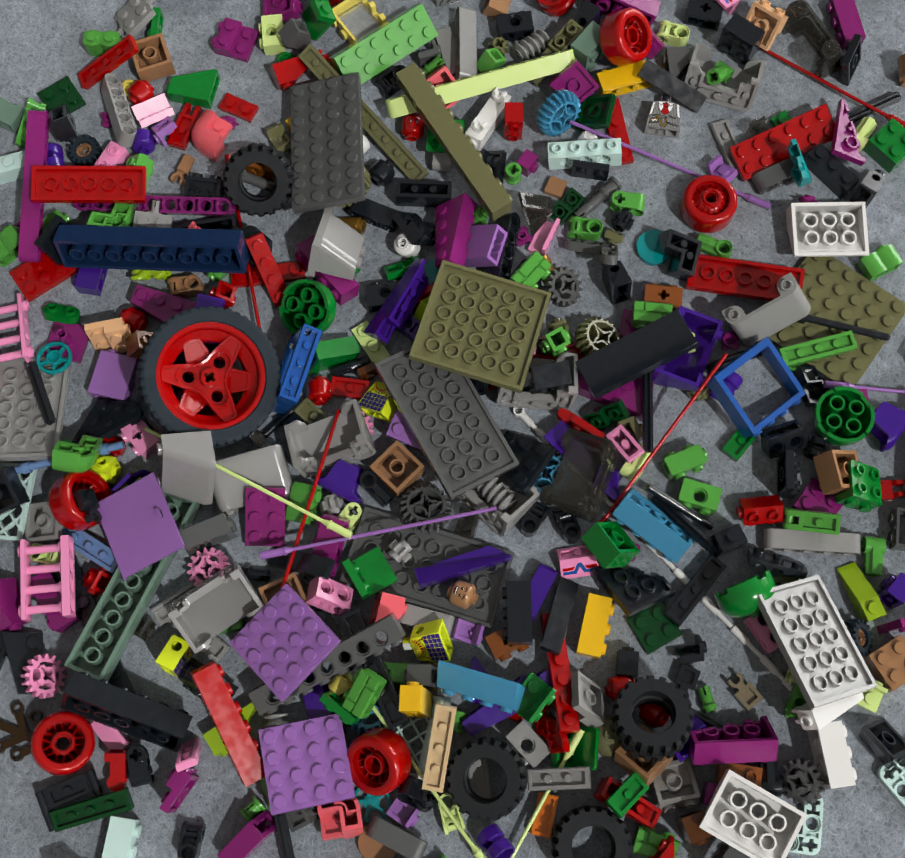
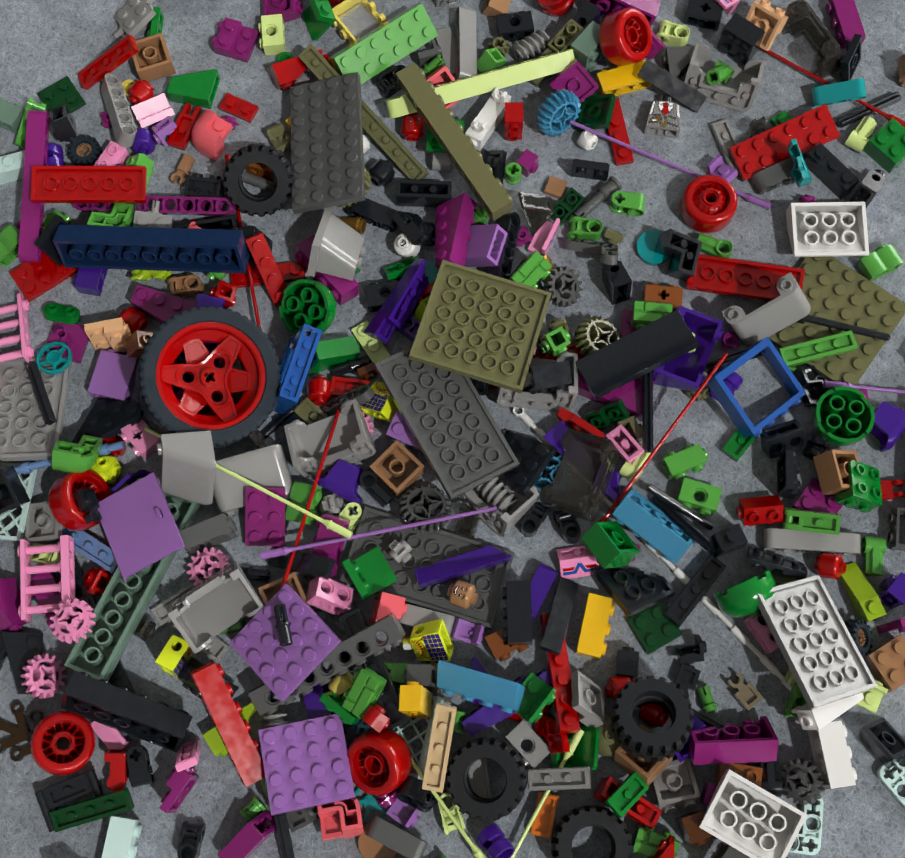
bright green brick [83,30,122,57] -> none
dark grey slope [278,18,311,50] -> none
light aqua brick [548,138,622,170] -> none
black gear [611,209,634,232] -> none
magenta wing [831,98,866,166] -> none
none -> bright pink gear [50,598,96,644]
none -> black axle [274,604,293,647]
none -> dark grey beam [323,384,375,417]
none -> red plate [361,704,390,733]
none -> magenta plate [376,790,397,808]
none -> teal beam [811,78,867,107]
none -> red head [814,552,847,580]

